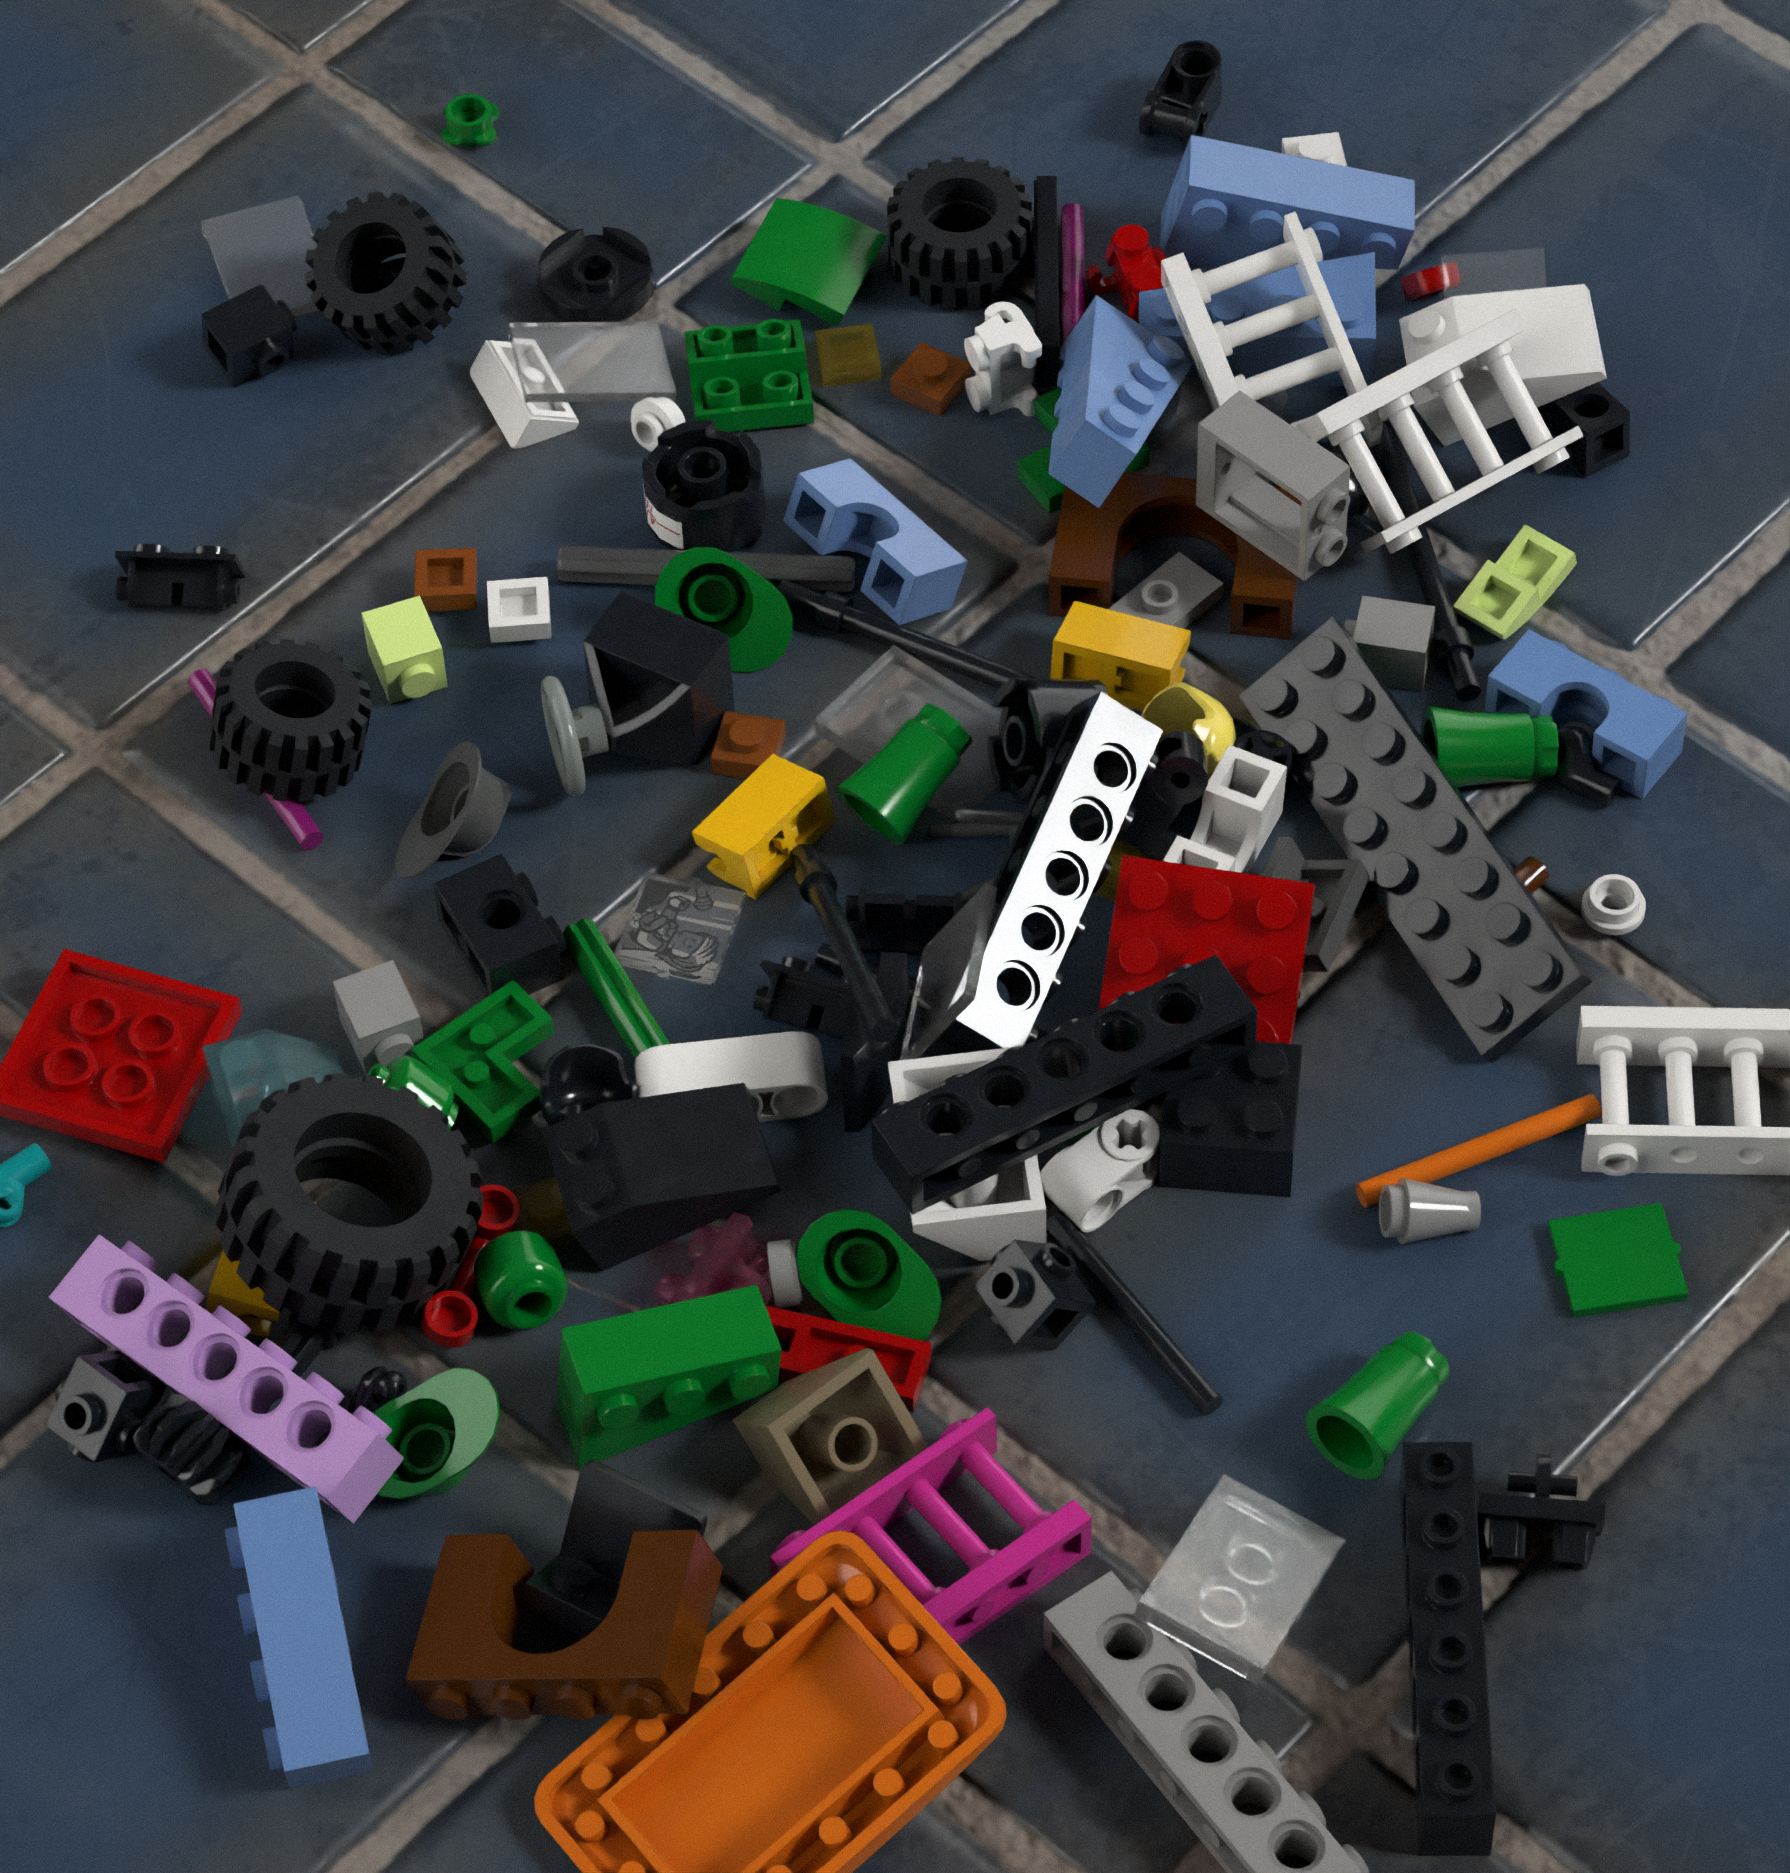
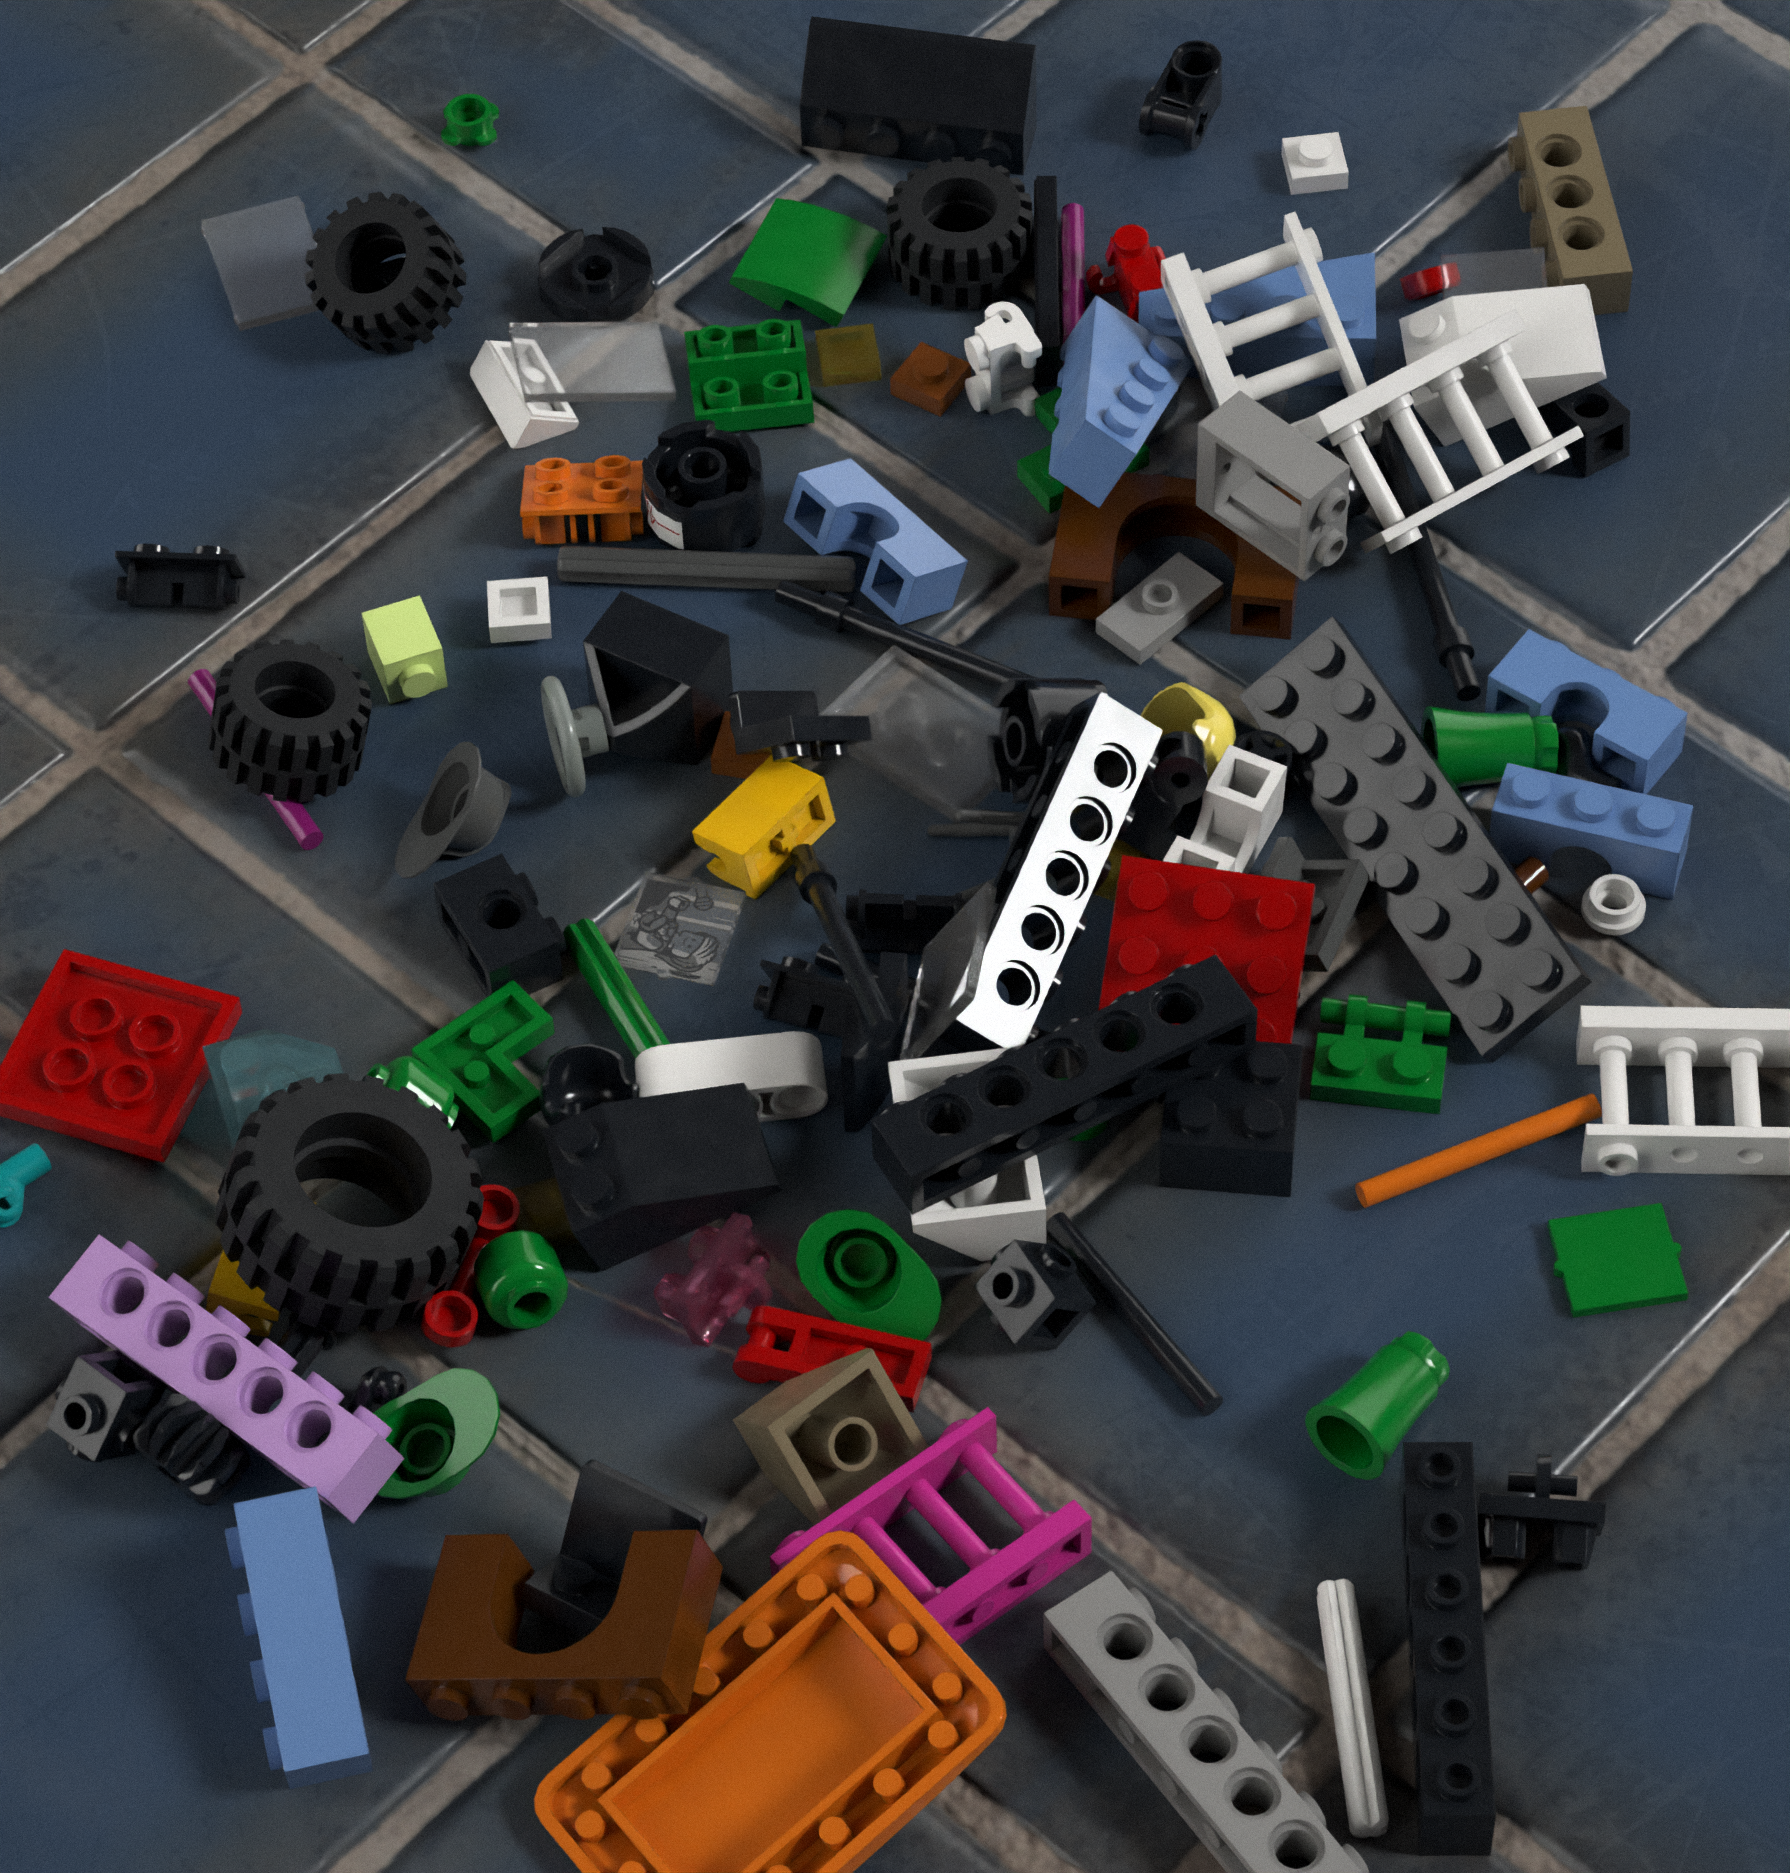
black brick [202,283,297,388] -> none
light grey brick [333,960,424,1075] -> none
dark orange plate [414,548,478,611] -> none
green wedge [556,1284,782,1470] -> none
white plate [631,397,686,452] -> none
green piece [655,547,793,672] -> none
light grey tile [767,1239,804,1308] -> none
green plant [836,702,973,845] -> none
white piece [1040,1109,1160,1233] -> none
yellow hinge [1050,601,1191,712] -> none
clear tile [1133,1474,1345,1685] -> none
medium blue wedge [1160,135,1415,269] -> none
light grey brick [1344,595,1435,692] -> none
light grey cone [1379,1178,1481,1244] -> none
yellowish green slope [1453,524,1577,640] -> none
none -> orange hinge [520,455,644,545]
none -> black bracket [728,690,872,762]
none -> black slope [799,16,1037,175]
none -> green plate [1310,994,1452,1114]
none -> white axle [1316,1578,1389,1838]
none -> medium blue arch [1489,763,1693,900]
none -> dark tan brick [1508,106,1633,315]

